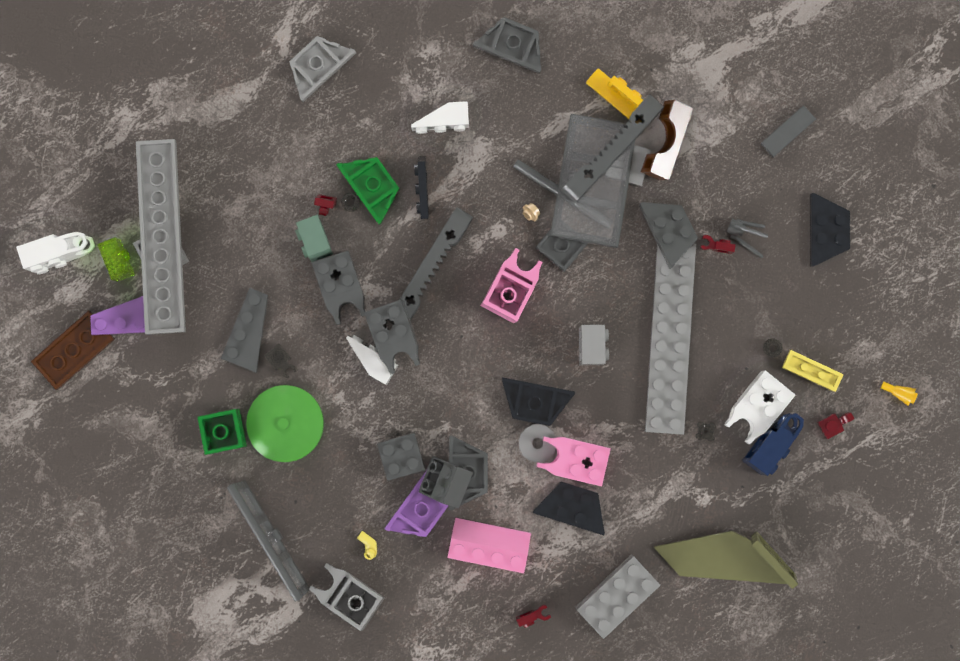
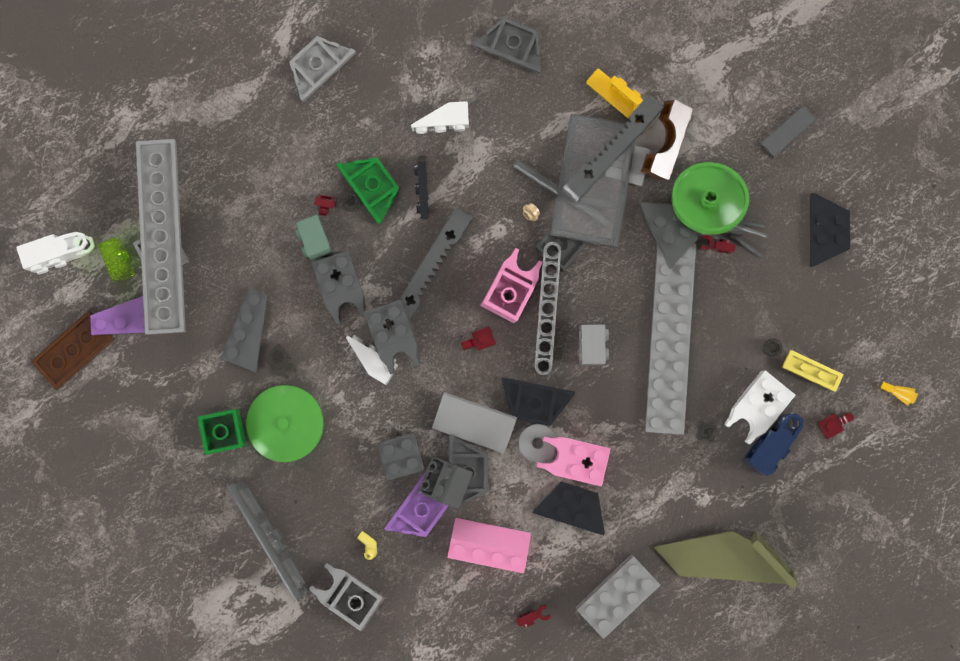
none -> light grey tile [432,392,517,453]
none -> dark red plate [461,326,496,351]
none -> light grey beam [535,242,561,375]
none -> bright green dish [672,162,749,235]

